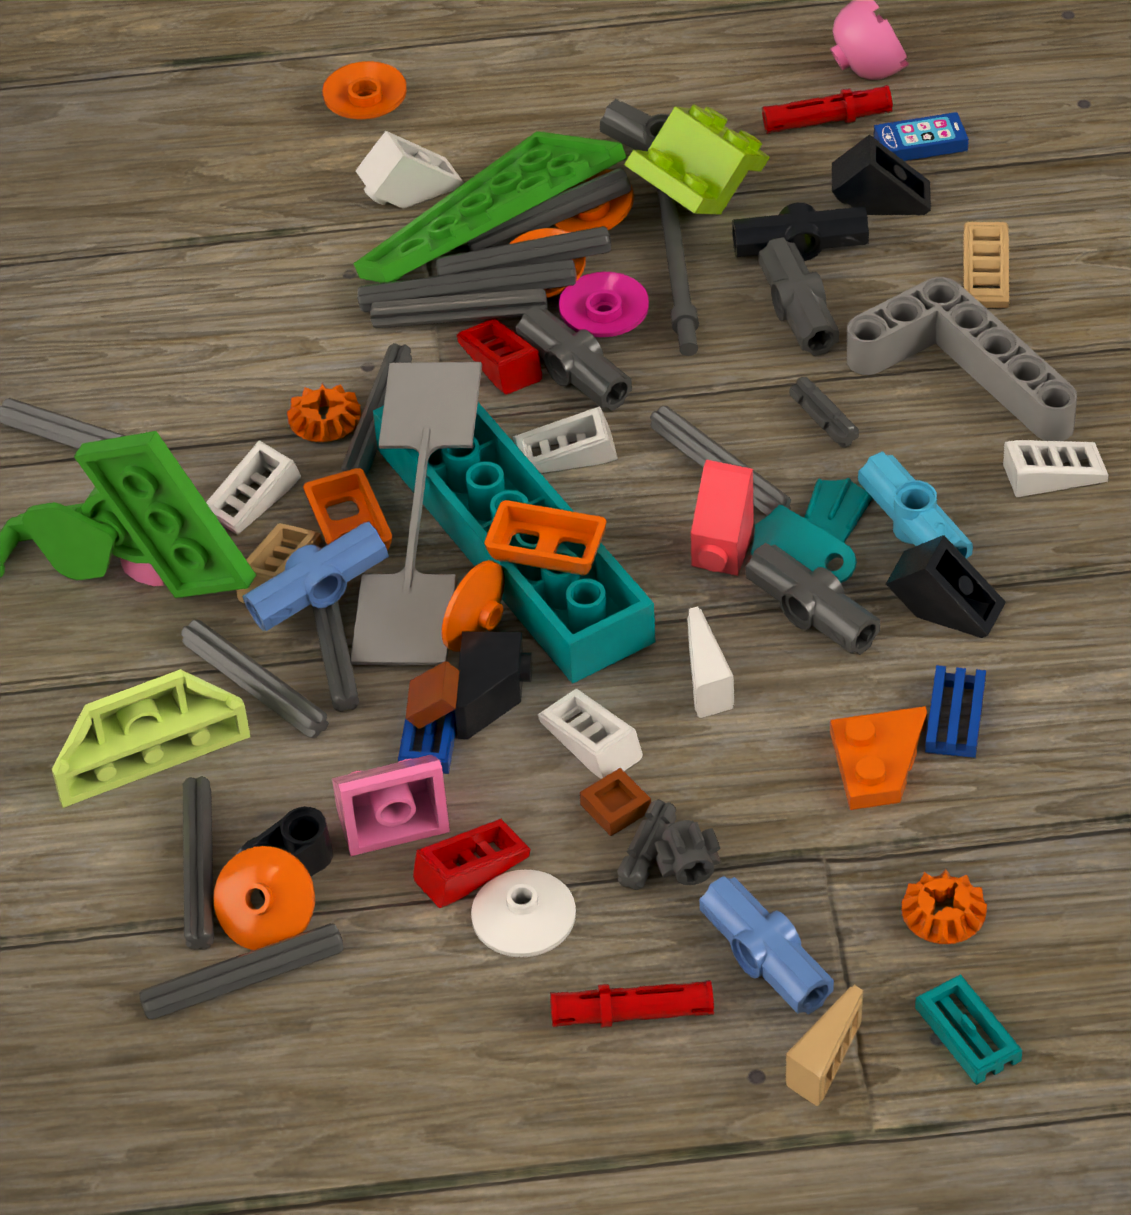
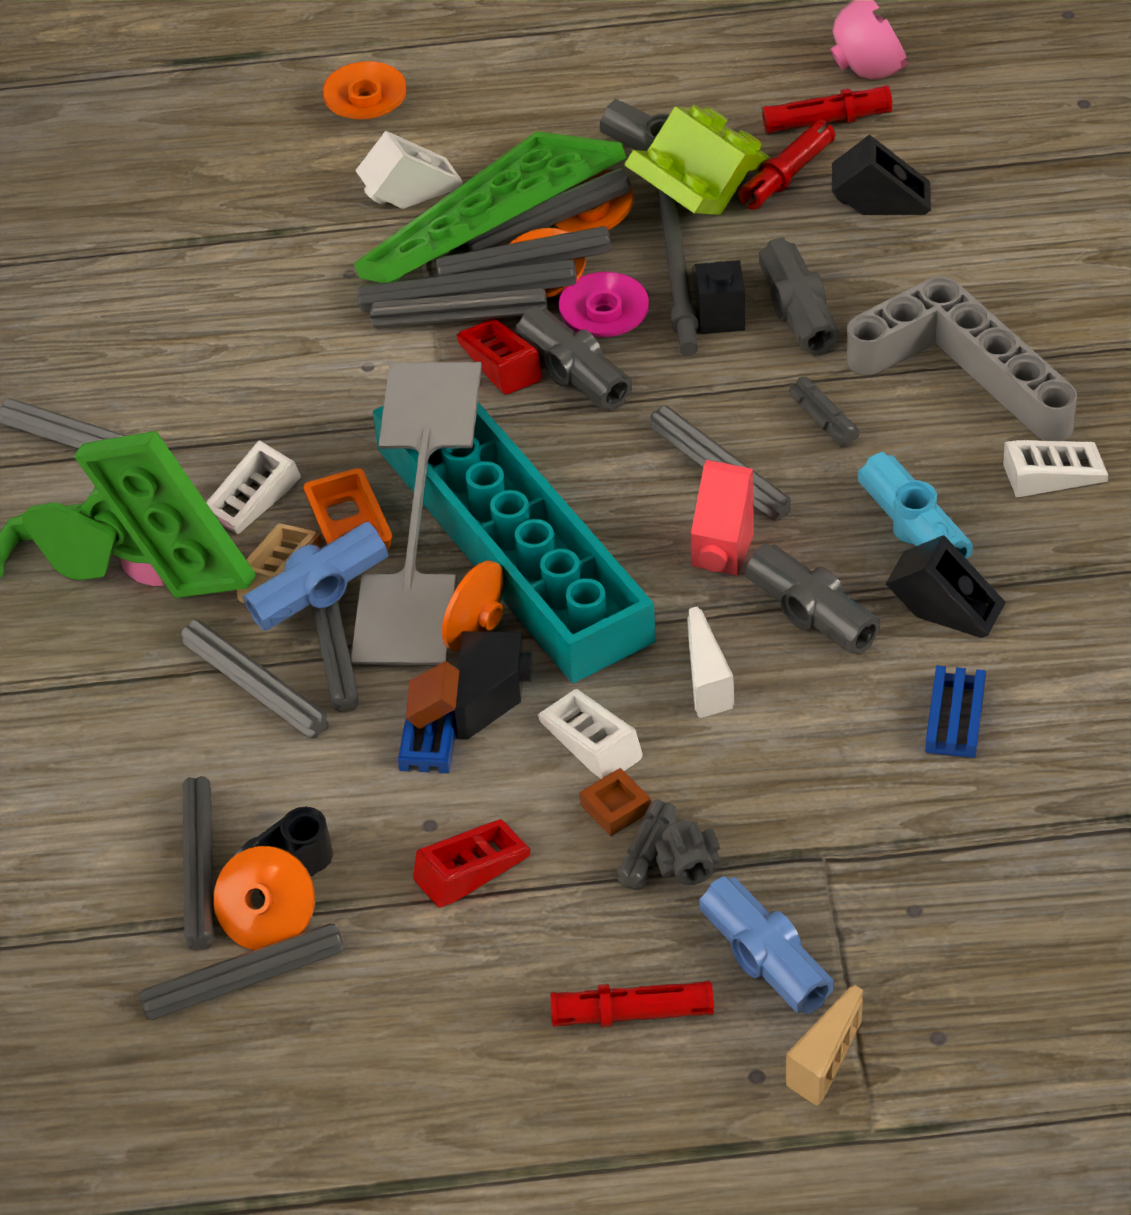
yellowish green wedge [52,669,250,808] -> none
orange gear [287,382,361,442] -> none
bright pink slope [332,755,450,856] -> none
dark grey axle [341,343,412,477] -> none
white dish [471,869,576,957] -> none
orange piece [484,500,607,576] -> none
white slope [513,406,618,473] -> none
black piece [732,202,869,261] -> none
teal piece [751,505,857,583] -> none
teal piece [804,478,873,543] -> none
orange wing [830,706,927,810] -> none
blue tile [874,112,969,161] -> none
orange gear [902,869,987,944] -> none
teal tile [915,974,1022,1085] -> none
tan slope [963,222,1009,308] -> none
none -> black slope [692,260,745,334]
none -> red pin [738,119,836,210]

